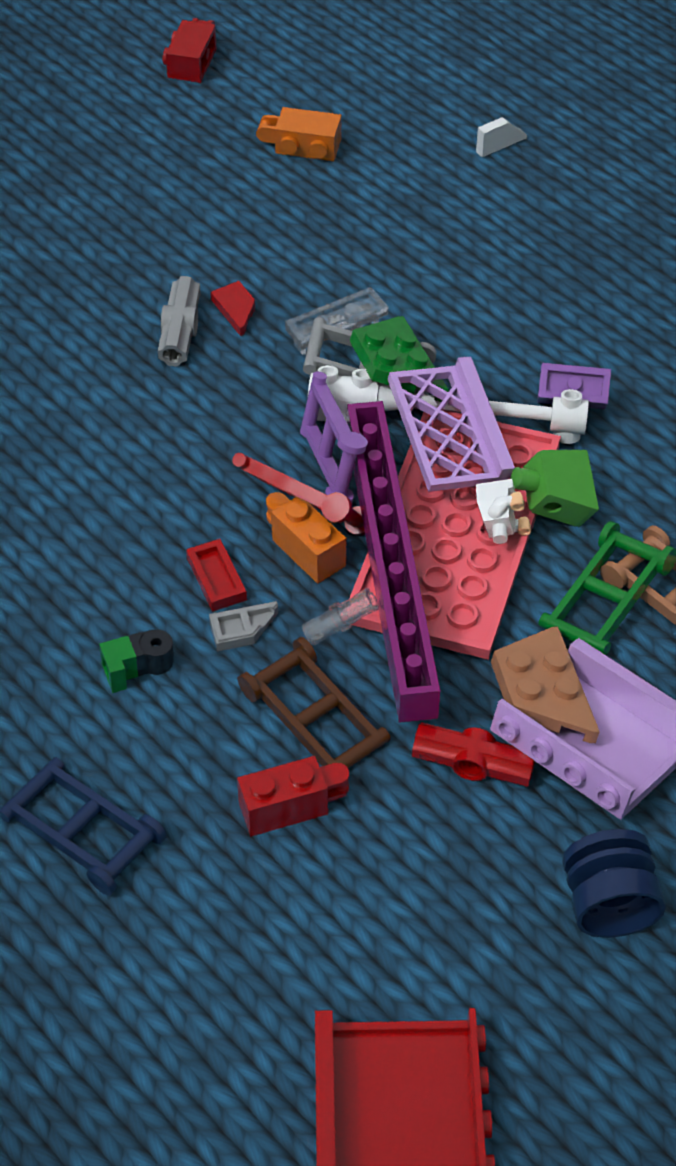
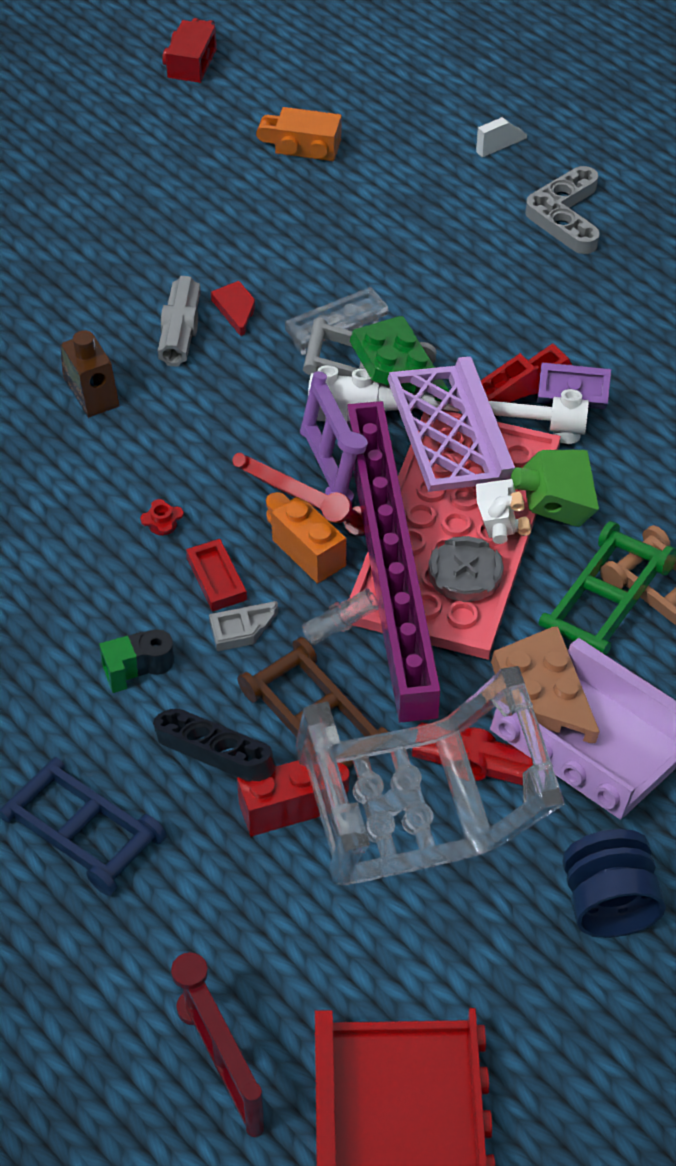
none -> reddish brown torso [60,330,120,418]
none -> red plate [140,499,183,535]
none -> black beam [153,709,276,782]
none -> dark red piece [171,952,264,1137]
none -> clear windscreen [295,666,565,885]
none -> flat silver tile [428,536,504,602]
none -> red slope [481,343,573,403]
none -> light grey beam [525,166,600,254]

